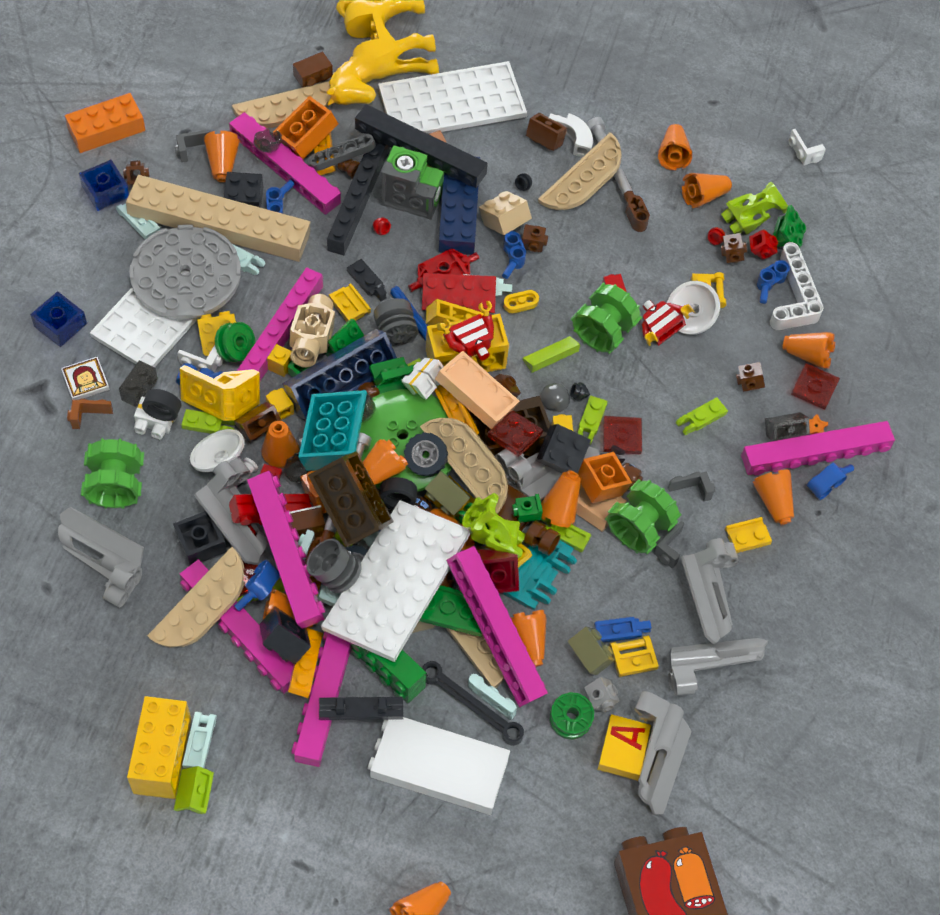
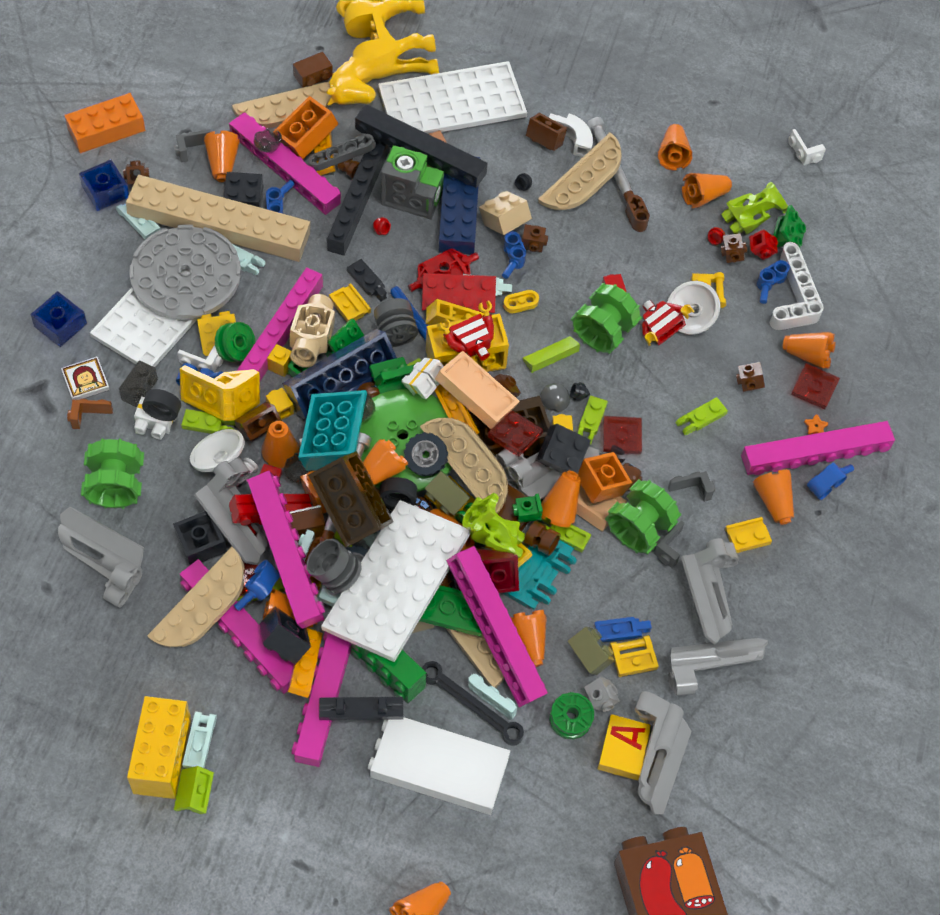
clear smoke brick [765,412,810,441] -> none

